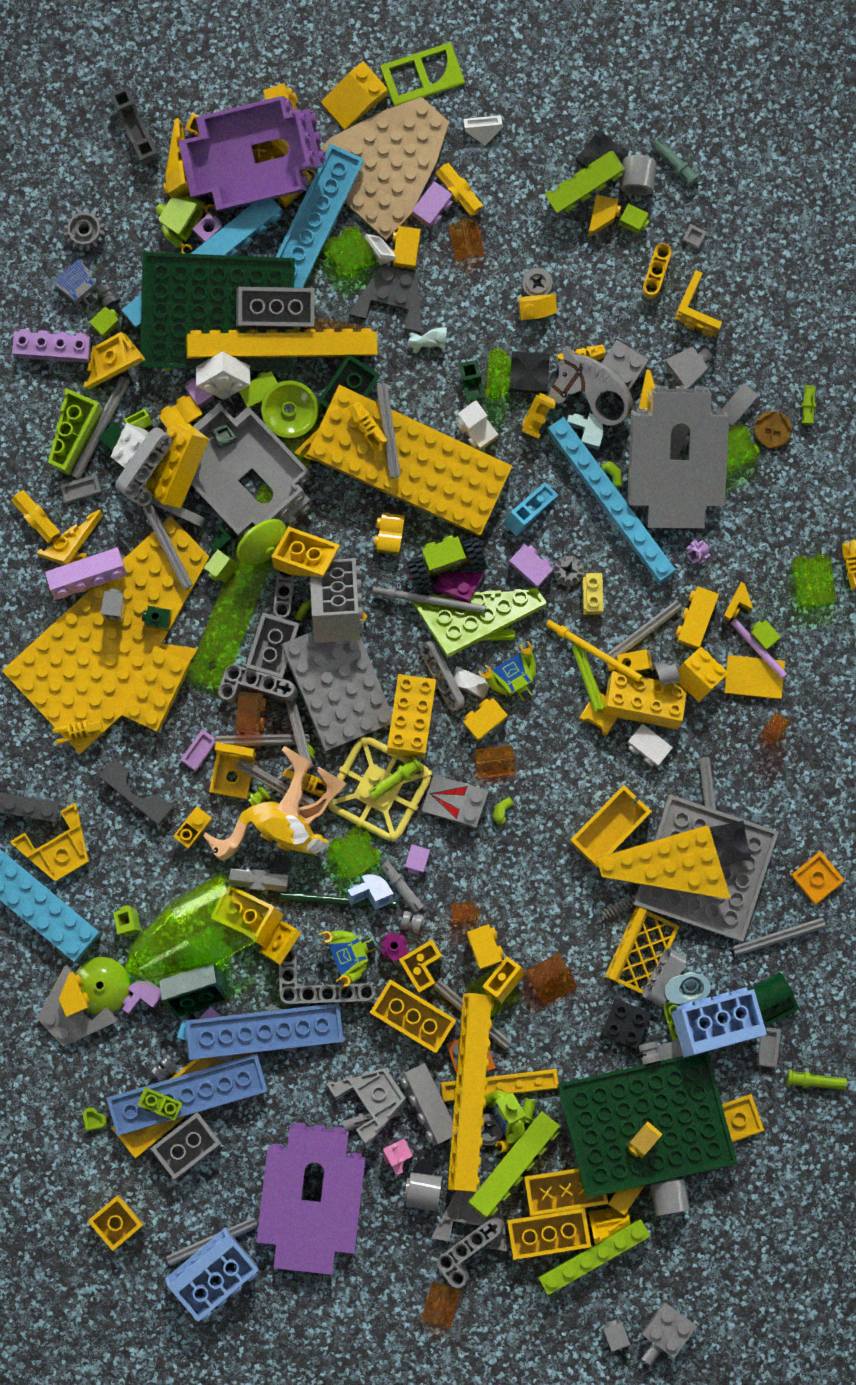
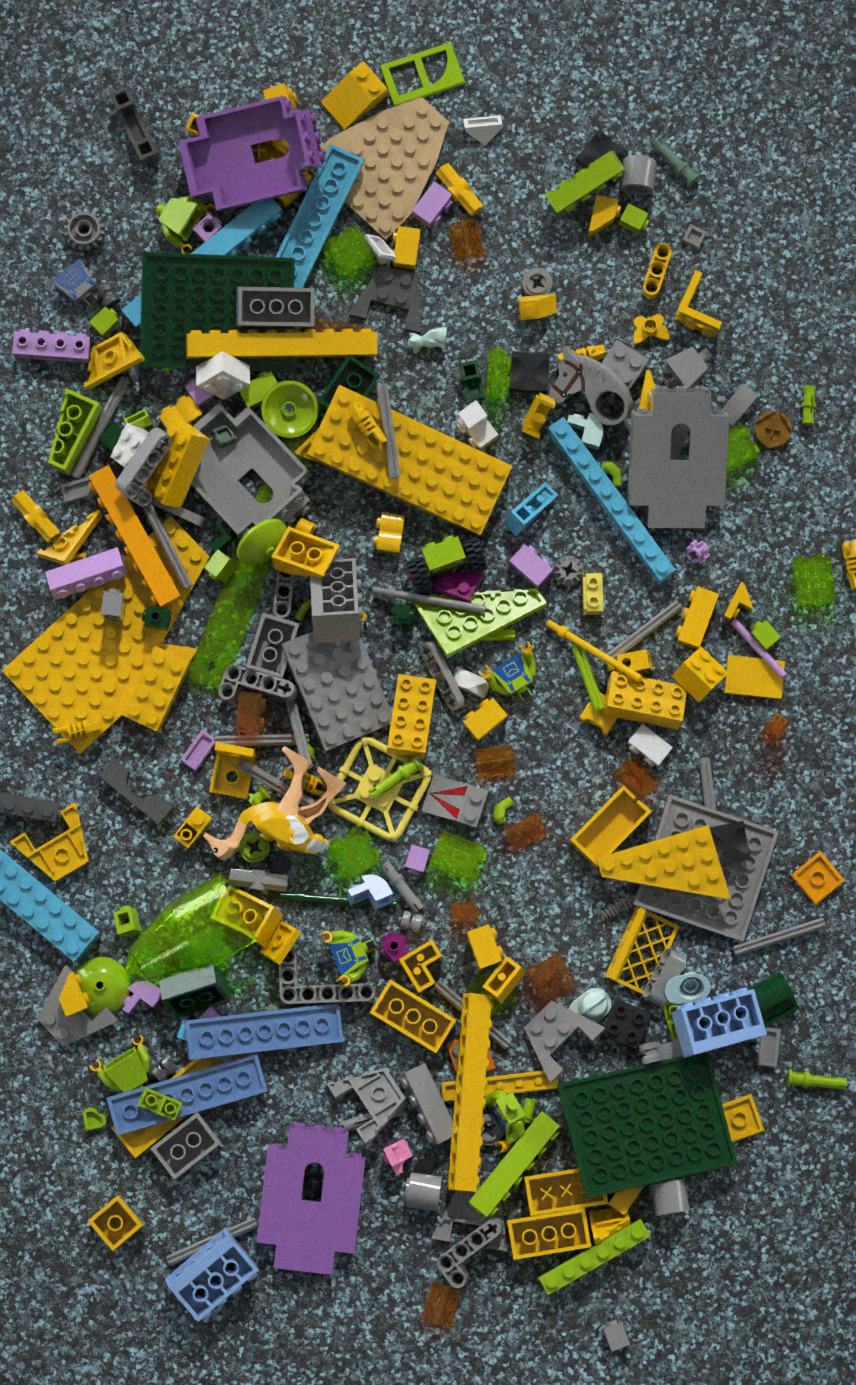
yellow wedge [163,118,190,198] -> none
yellow slope [627,1121,662,1159] -> none
light grey brick [641,1302,697,1366] -> none
light grey piece [654,662,681,686] -> none
none -> light orange brick [88,465,182,609]
none -> lime torso [90,1035,150,1093]
none -> lime gear [239,832,270,863]
none -> yellow leg [295,517,317,535]
none -> dark green brick [394,604,414,628]
none -> clear neon green brick [428,830,487,884]
none -> clear orange panel [504,812,548,851]
none -> light grey wing [524,1000,606,1083]
none -> light aqua piece [569,988,611,1023]
none -> clear orange slope [613,755,660,801]
none -> yellow animal [633,314,670,345]

